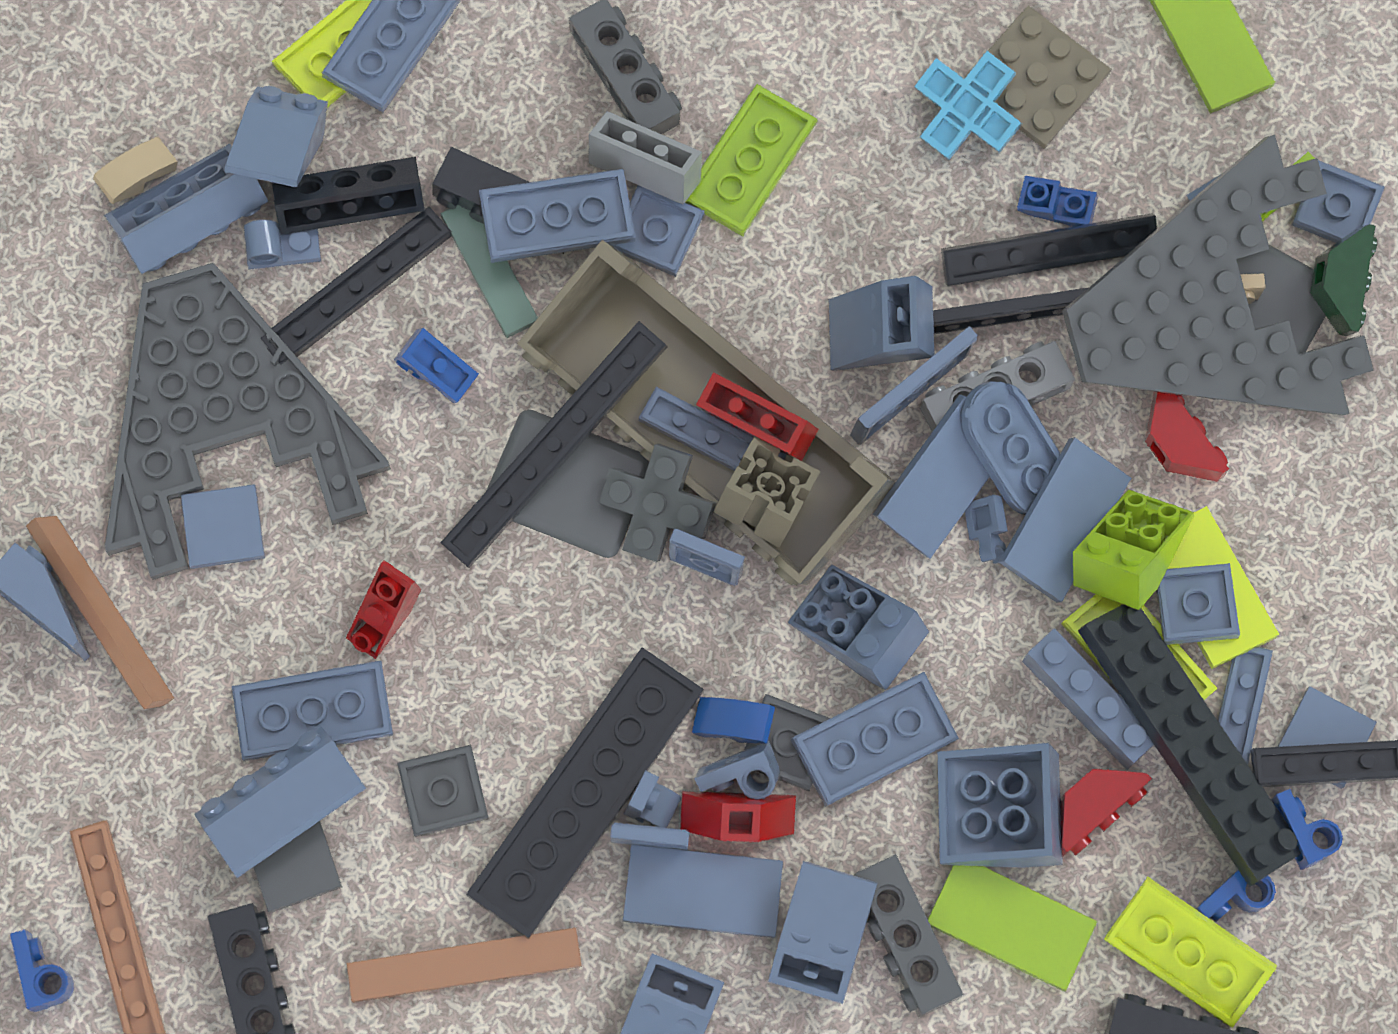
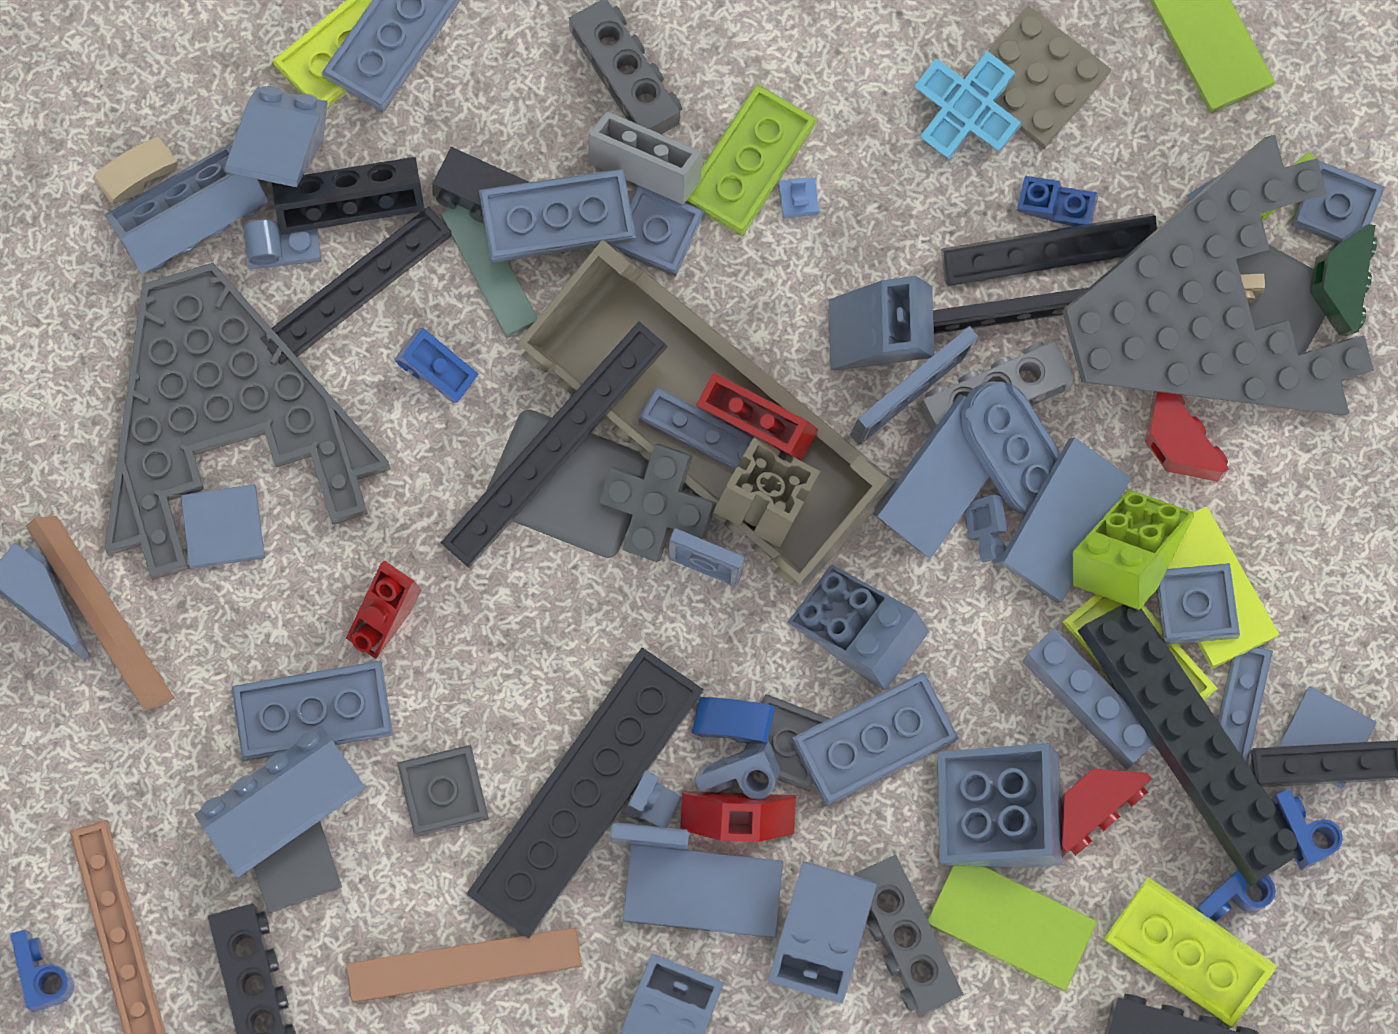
none -> medium blue tile [779,177,819,219]

